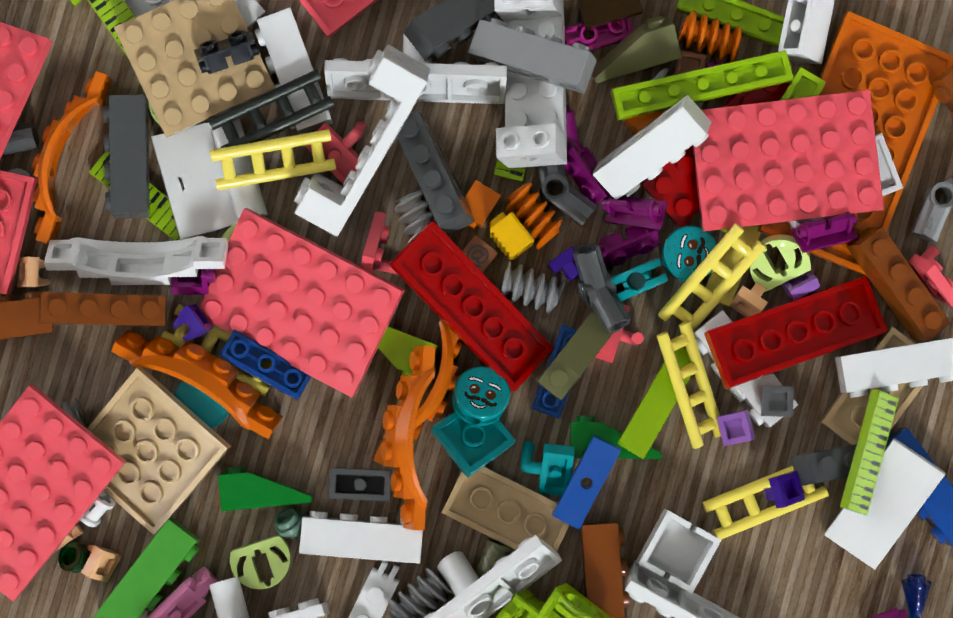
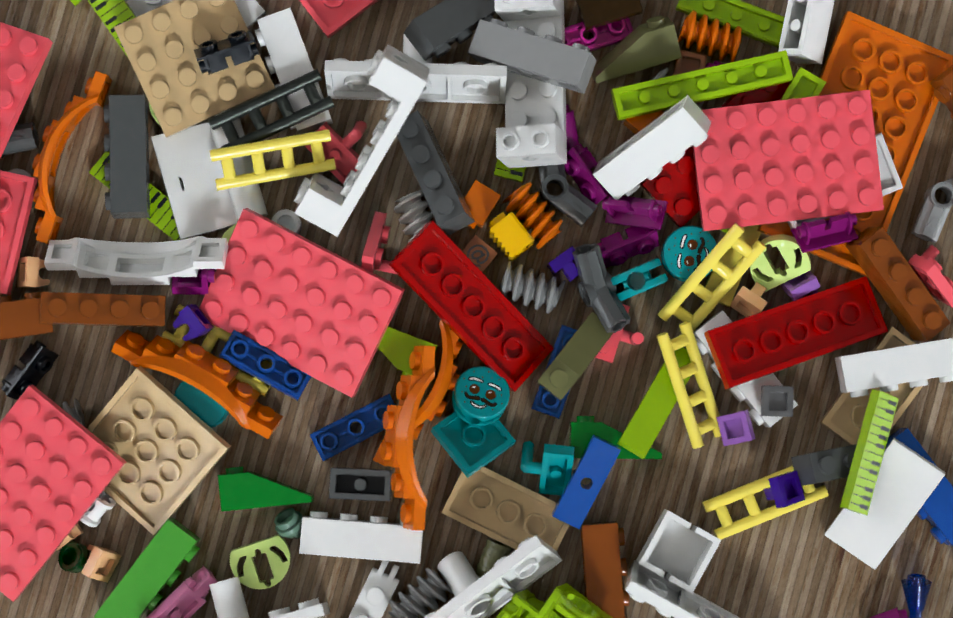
none -> black hinge [1,340,59,400]
none -> white tile [272,209,302,234]
none -> blue tile [310,394,395,461]

